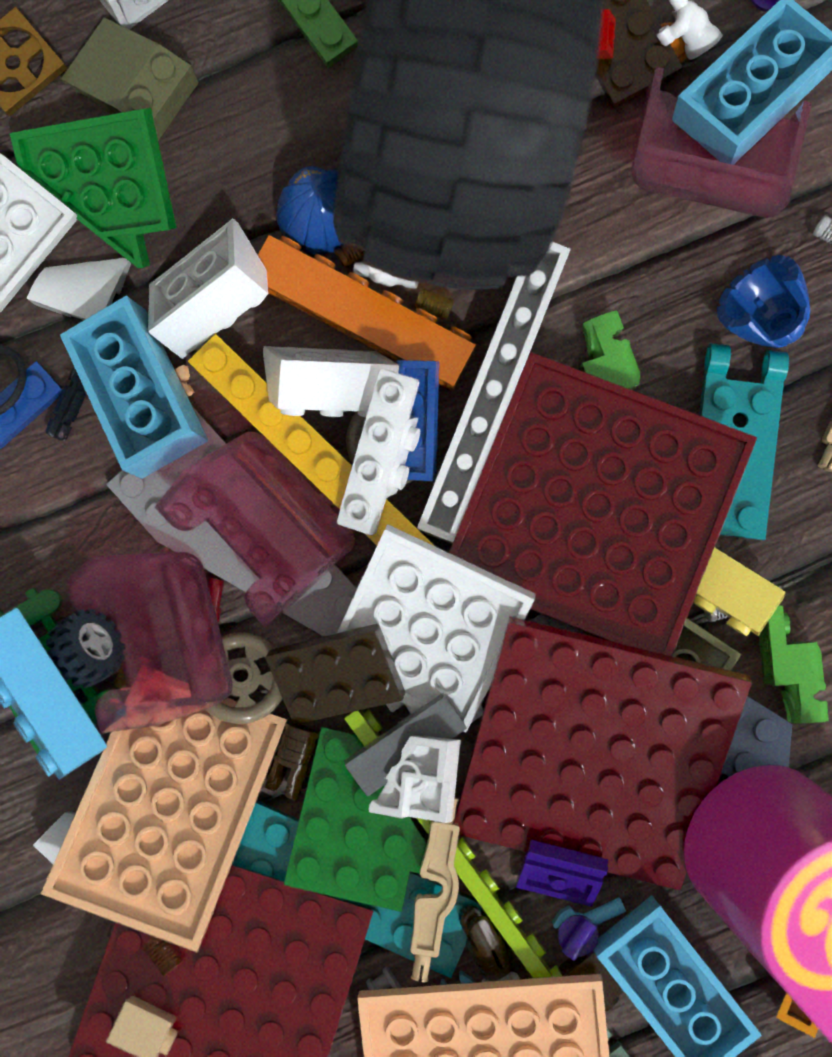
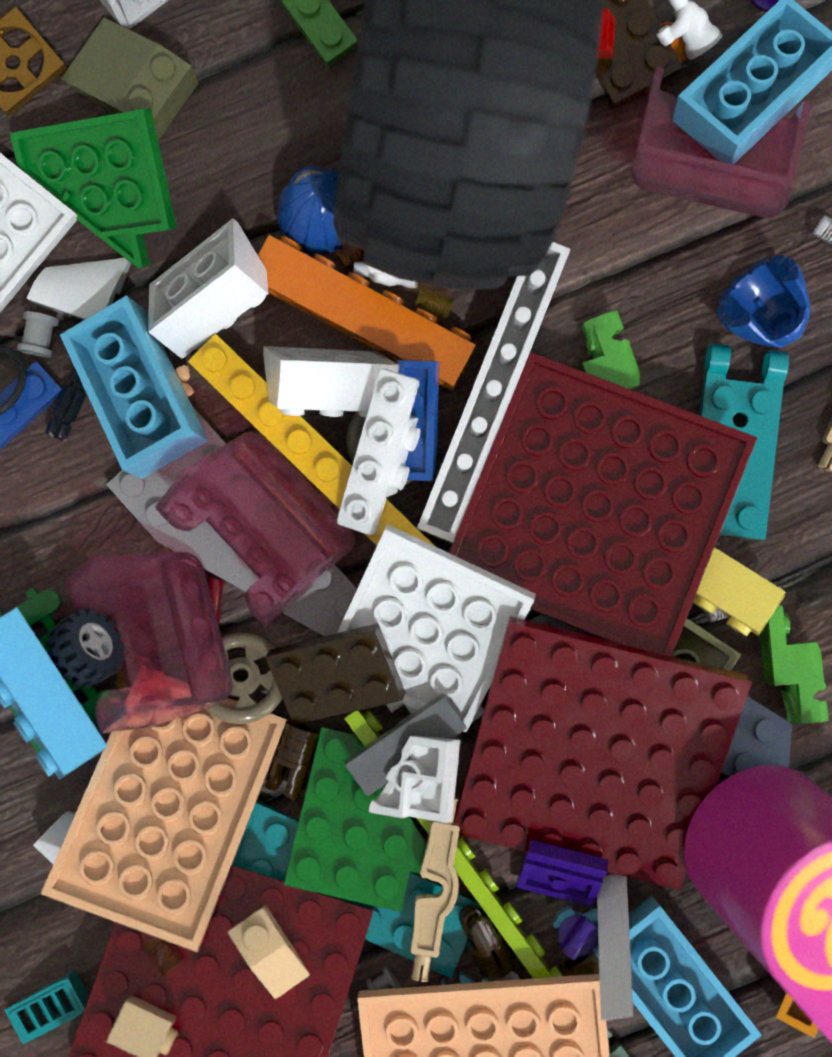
none -> teal slope [4,969,90,1045]
none -> light grey bush [16,311,59,358]
none -> tan slope [228,905,310,999]
none -> white sticker [597,874,633,1021]

